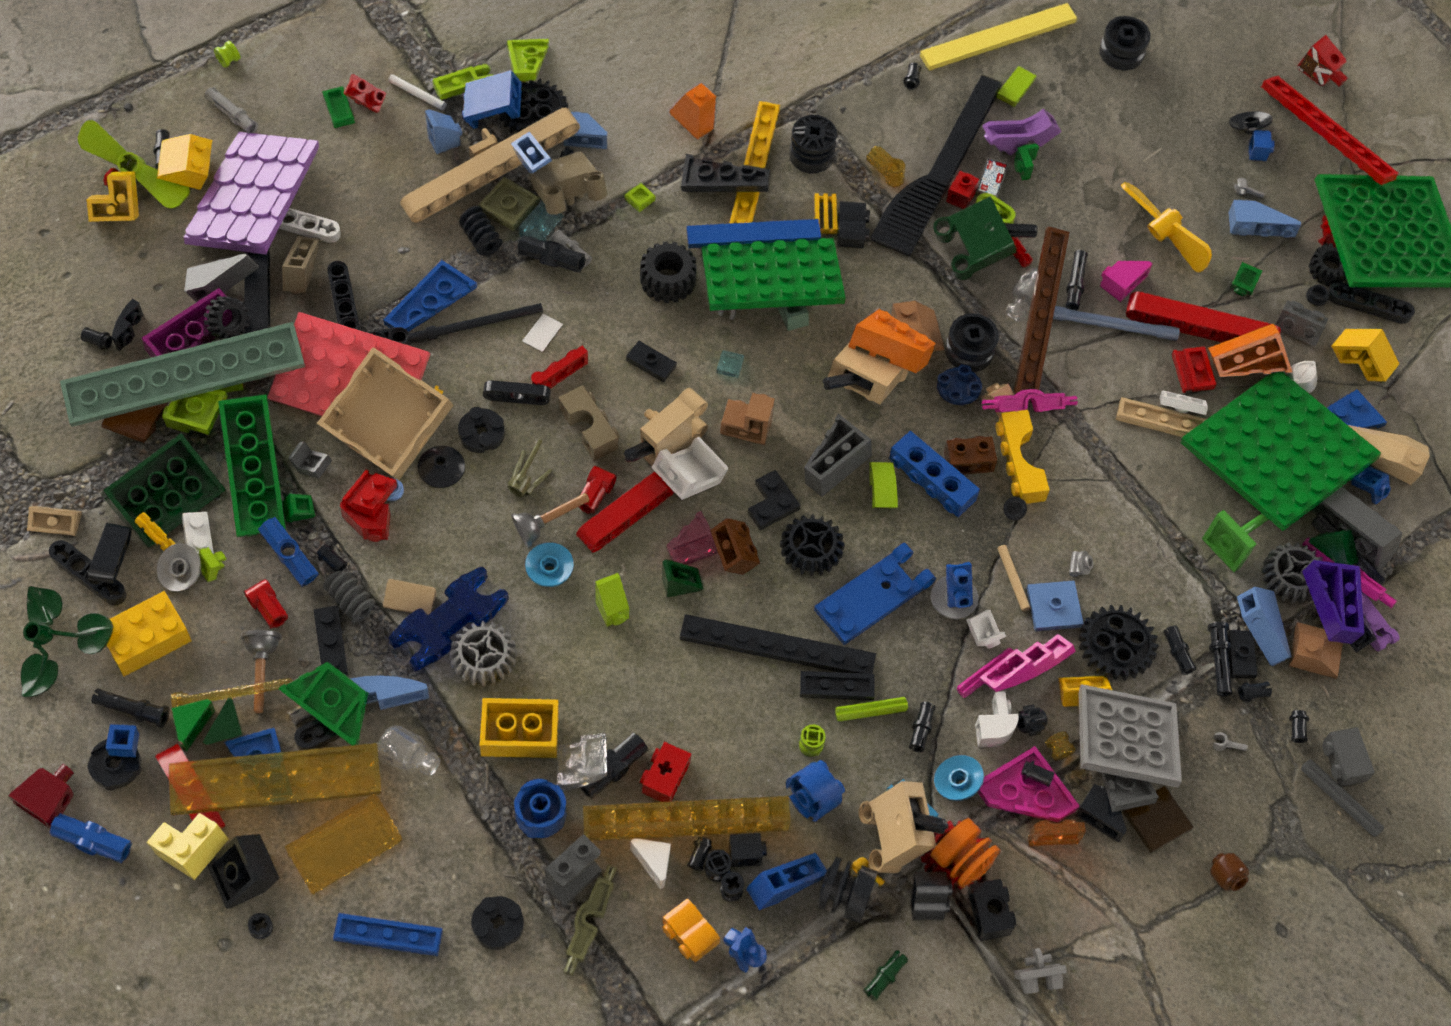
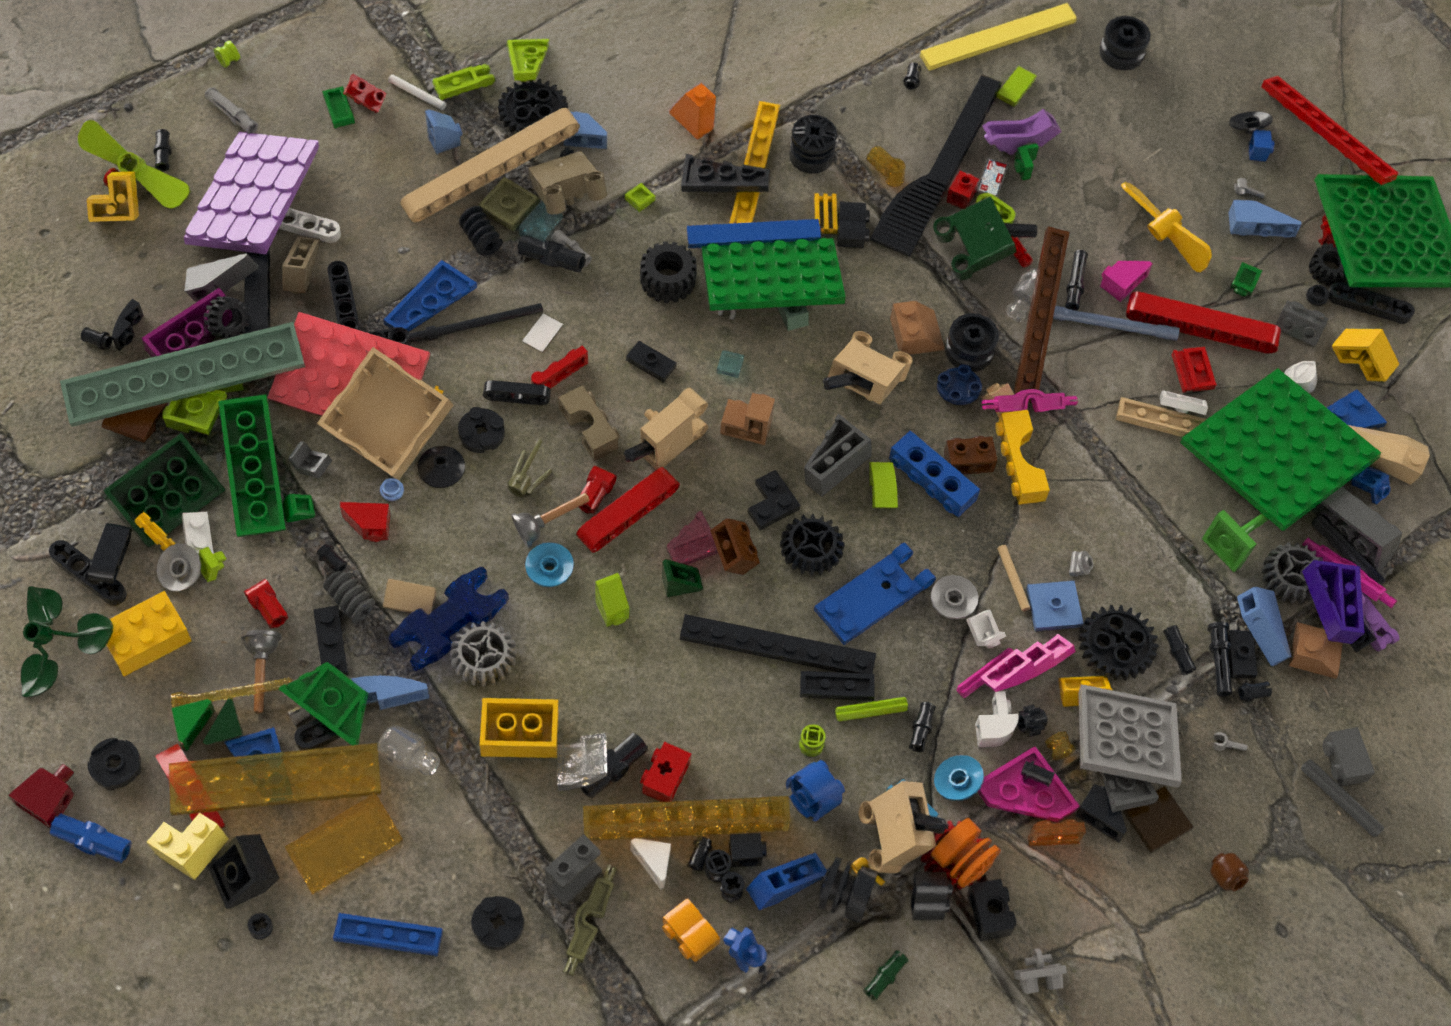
tan slope [27,506,82,536] -> none
black pin [92,688,170,728] -> none
blue plate [106,724,140,757] -> none
yellow slope [157,134,212,190] -> none
blue piece [258,517,319,587] -> none
red plate [342,470,397,516] -> none
panel [462,70,522,129] -> none
tan bracket [469,128,498,159] -> none
medium blue slope [511,131,552,173] -> none
blue brick [514,779,566,838] -> none
white panel [652,437,728,500] -> none
orange wedge [848,309,936,373] -> none
blue hips [946,562,973,608] -> none
black plate [1003,497,1027,520] -> none
orange wedge [1208,324,1292,377] -> none
black pin [1289,710,1309,743] -> none
red torso [1297,35,1348,87] -> none
dark green slope [1308,529,1359,566] -> none

